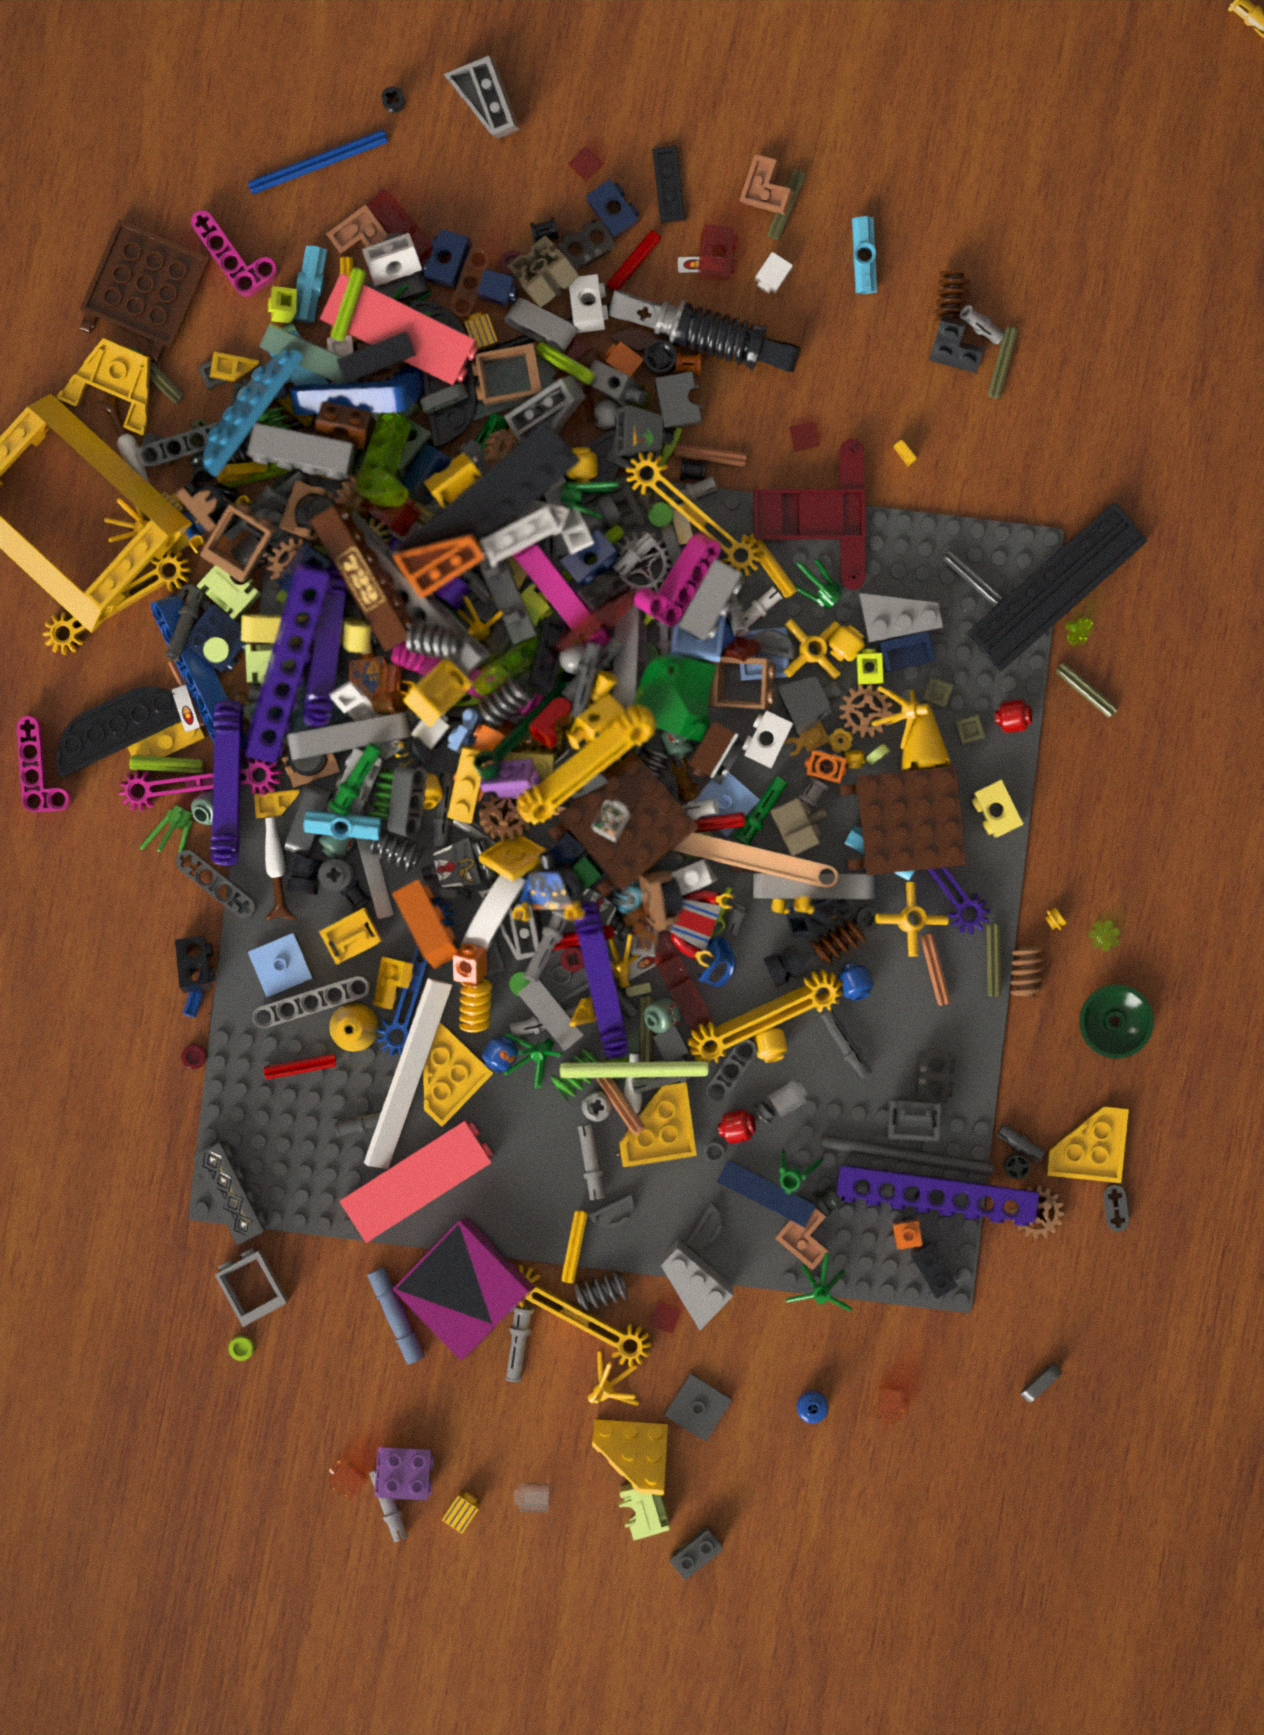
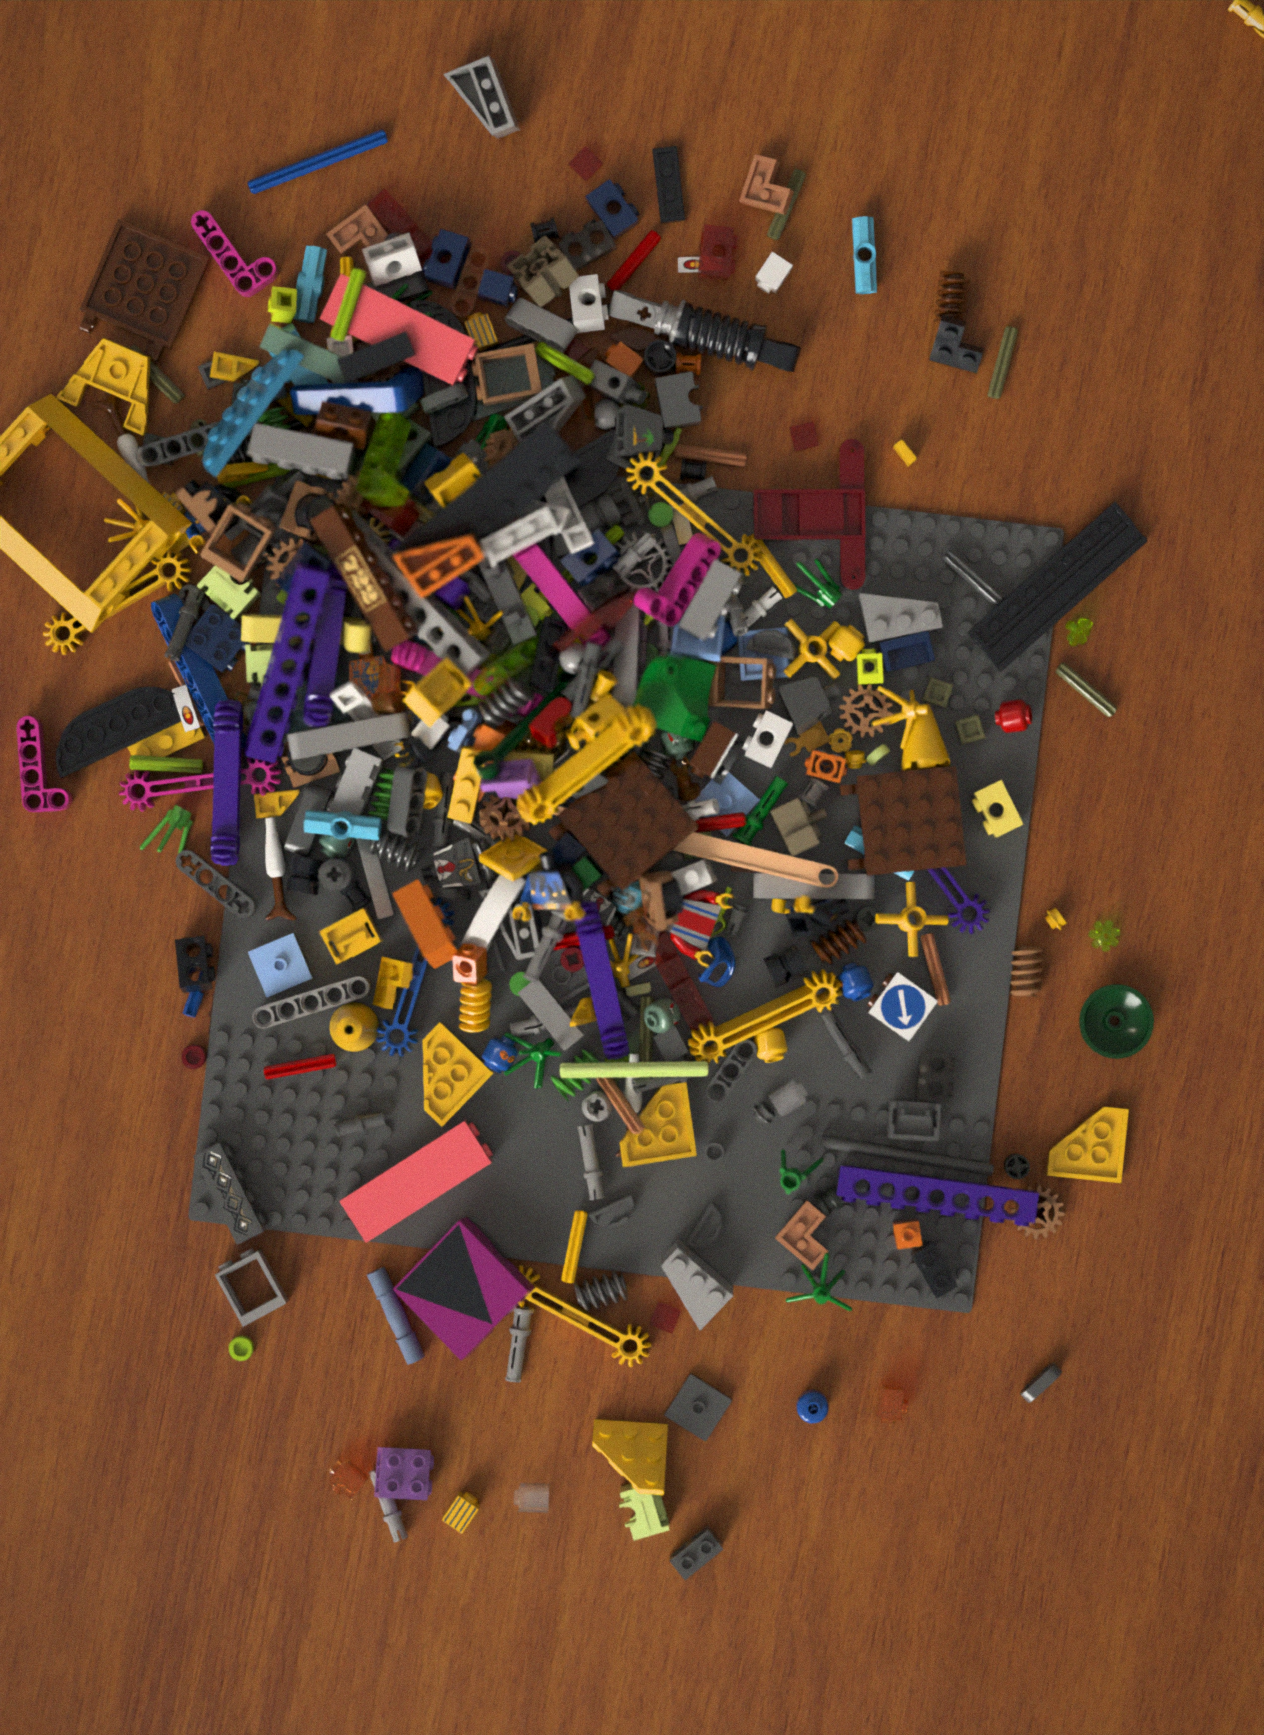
pearl dark grey wheel [188,452,215,482] -> none
sand green head [191,789,213,825] -> none
yellowish green tile [204,637,229,662] -> none
green pin [329,742,382,815] -> none
white tile [364,978,452,1169] -> none
black bush [381,86,405,113] -> none
flat silver piece [407,622,464,661] -> none
green plant [561,482,619,519] -> none
yellow head [566,447,598,483] -> none
yellow plant [587,1351,639,1406] -> none
brick [592,800,630,842] -> none
dark blue tile [717,1160,816,1228] -> none
red head [718,1109,756,1144] -> none
clear red tile [724,636,760,662] -> none
light grey pin [960,305,1005,344] -> none
olive axle [986,923,1001,997] -> none
dark grey pin [996,1123,1045,1163] -> none
dark grey beam [1103,1184,1129,1232] -> none
none -> piece [867,971,938,1041]

